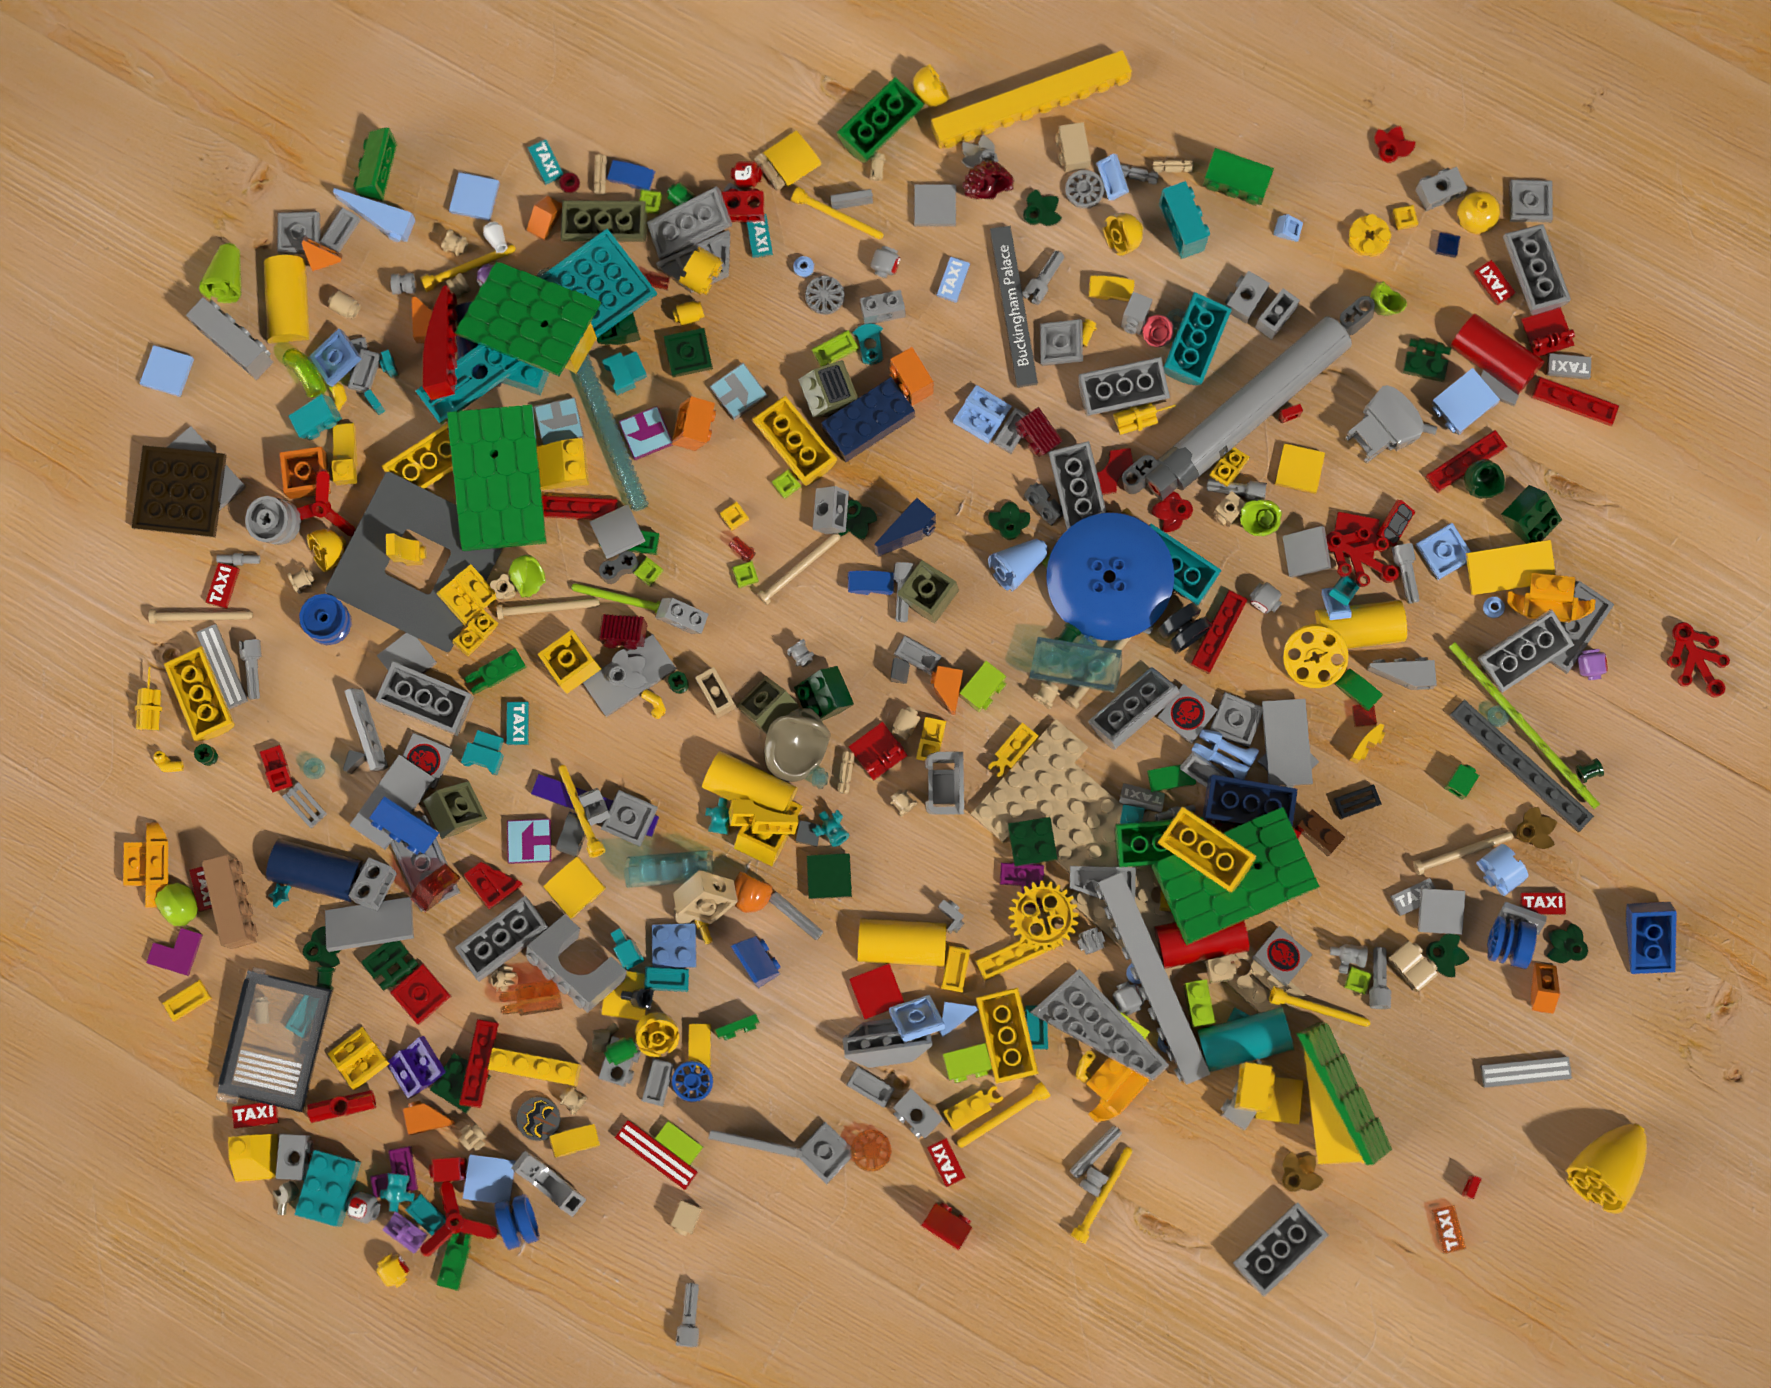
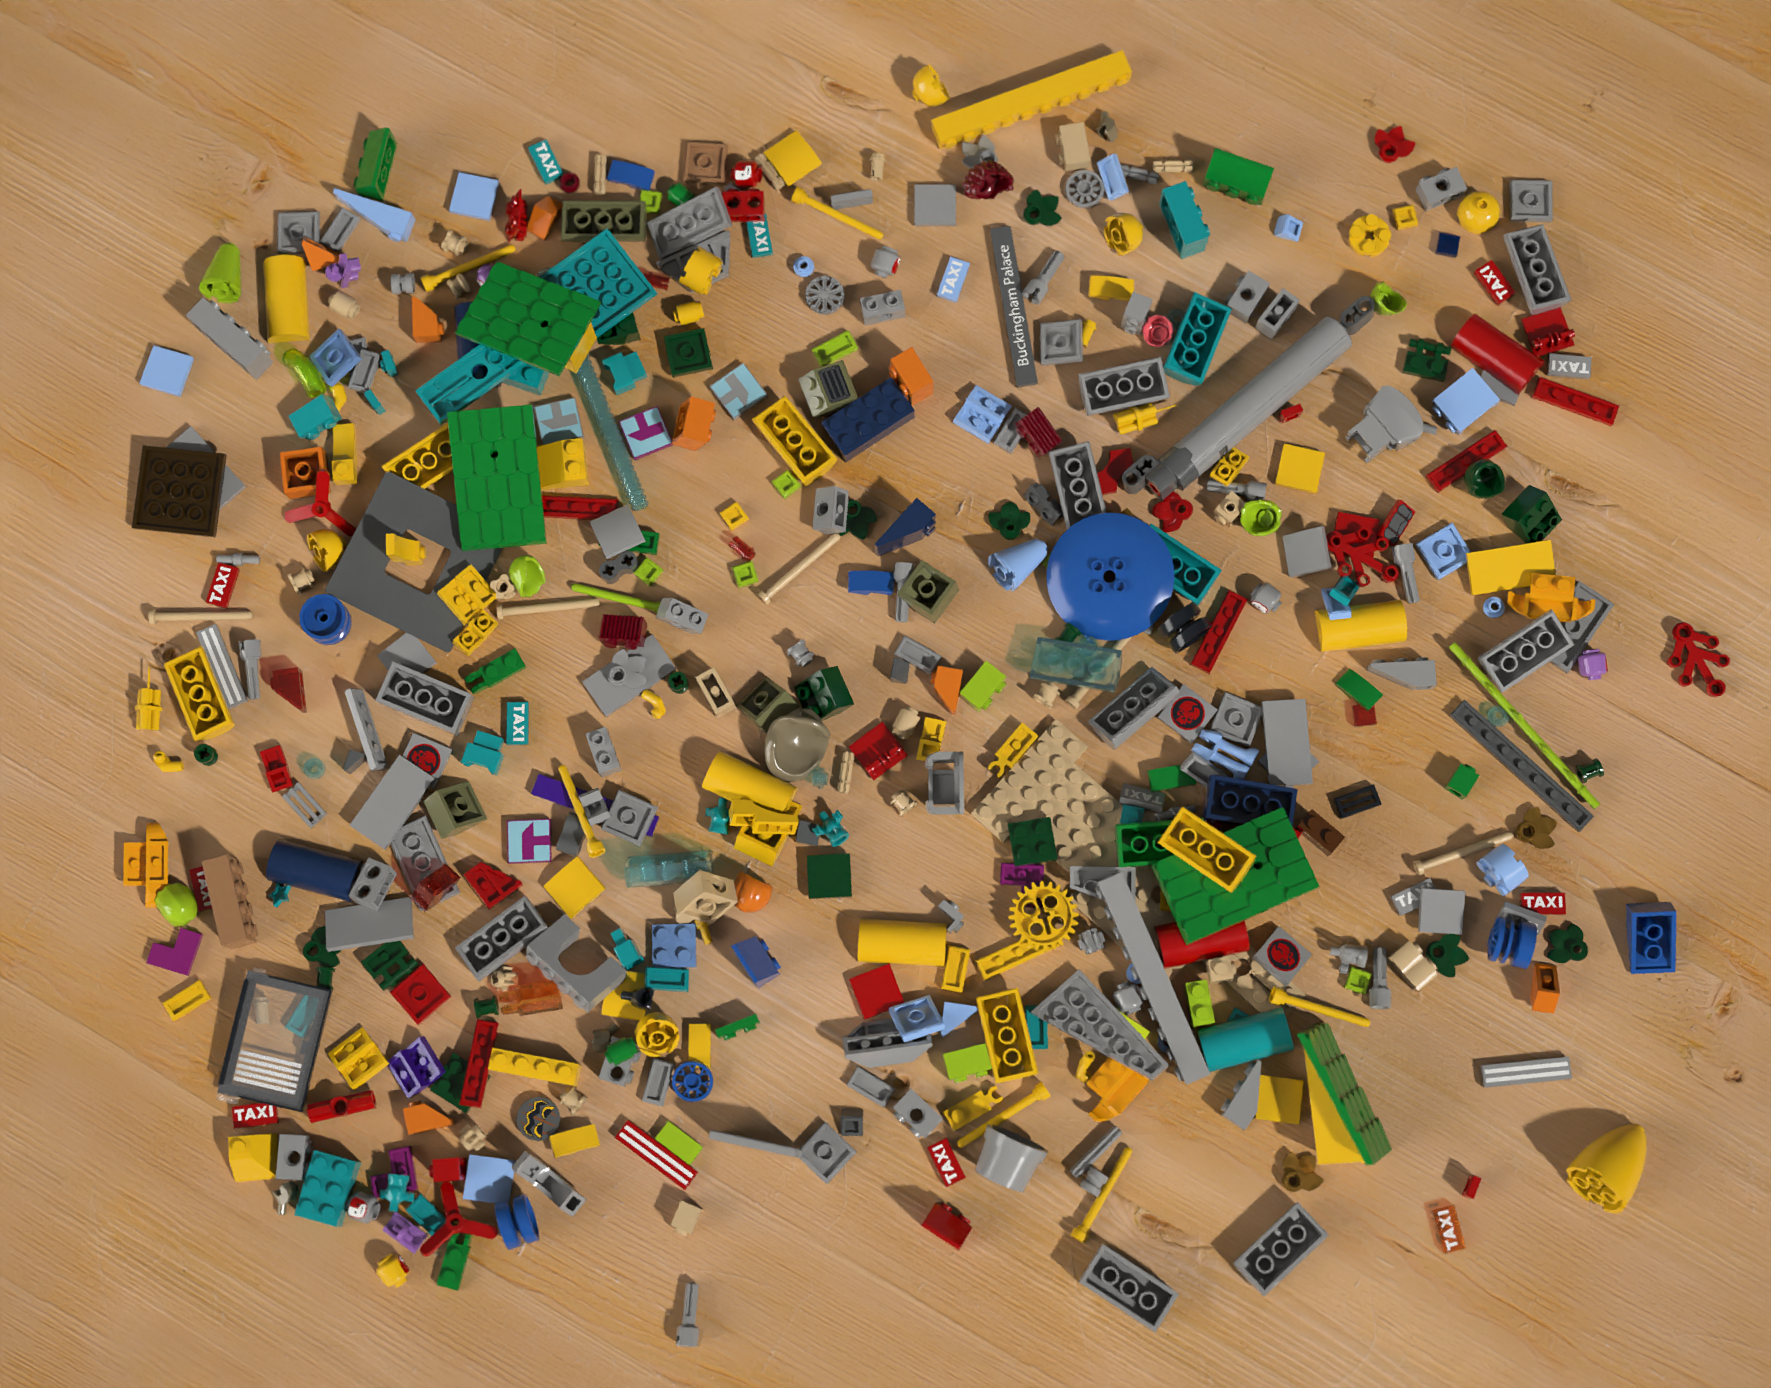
light grey wheel [245,496,301,545] -> none
blue slope [369,796,439,855] -> none
red slope [423,285,457,400] -> none
white cone [483,222,507,253] -> none
yellow brick [538,629,601,694] -> none
light grey axle [769,892,823,940] -> none
green brick [837,77,924,163] -> none
clear orange wheel [851,1130,892,1172] -> none
teal piece [853,324,884,365] -> none
yellow brick [1235,1062,1275,1113] -> none
yellow wedge [1283,624,1348,688] -> none
yellow slope [1349,724,1385,764] -> none
none -> clear red slope [270,667,307,713]
none -> medium lavender hips [325,253,361,288]
none -> dark green bush [474,995,499,1018]
none -> red hinge [505,189,528,242]
none -> light grey brick [586,727,622,778]
none -> medium nougat tile [683,141,728,186]
none -> dark grey slope [841,1109,863,1136]
none -> light grey piece [975,1124,1049,1192]
none -> light grey brick [1078,1244,1179,1332]
none -> dark tan piece [1096,111,1118,143]

